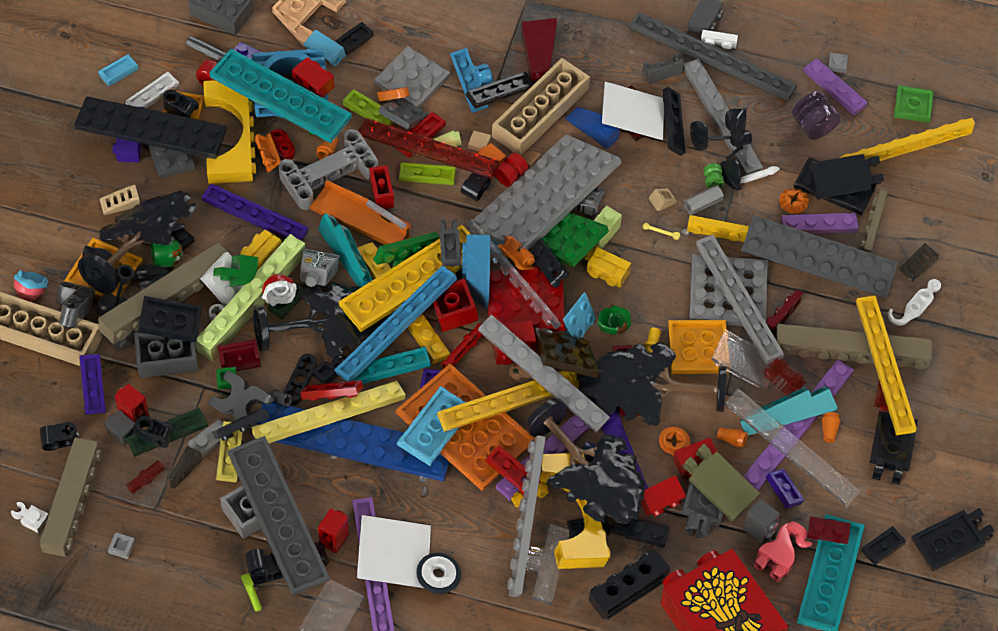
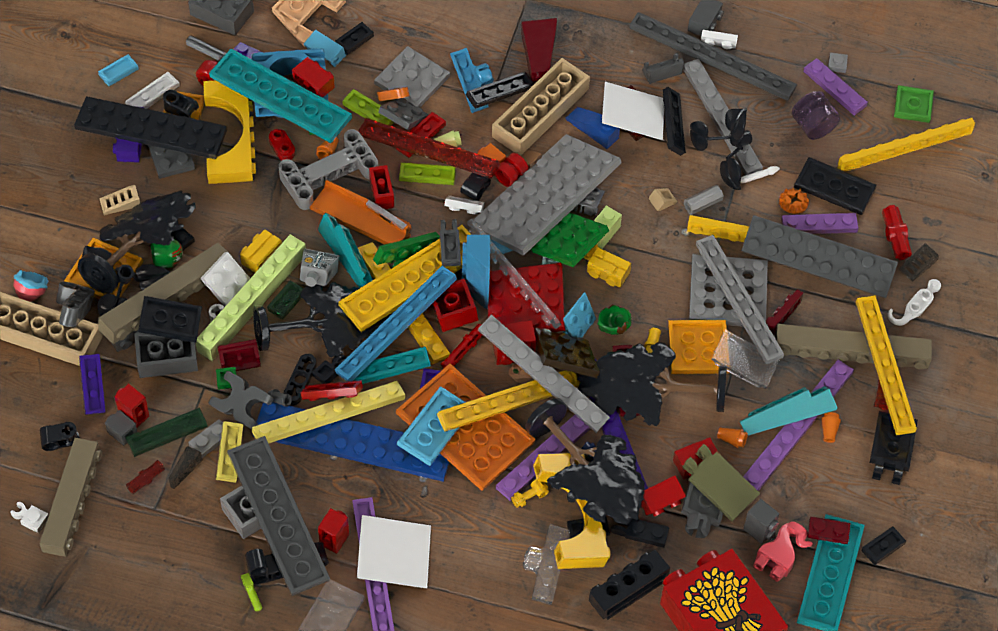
light grey plate [108,533,135,559] -> none
black piece [136,416,176,448] -> none
dark purple plate [202,183,309,241] -> none
black plate [212,410,269,441] -> none
green brick [213,255,258,286] -> none
orange hinge [254,133,281,173] -> none
white hair [262,274,297,306] -> none
wheel [416,553,461,594] -> none
tan tile [468,130,491,151] -> none
red plate [485,445,541,495] -> none
orange hinge [497,235,535,270] -> none
light grey plate [507,435,546,597] -> none
black plate [528,239,570,288] -> none
light yellow hinge [642,223,680,240] -> none
orange gear [658,427,690,456] -> none
bright green wheel [704,163,724,188] -> none
clear plate [725,388,861,507] -> none
clear red hinge [763,358,807,395] -> none
dark purple plate [766,469,804,509] -> none
black tile [809,154,884,200] -> none
dark tan plate [860,189,888,253] -> none
black tile [911,508,995,572] -> none
none -> white plate [444,195,485,214]
none -> red piece [882,205,912,260]

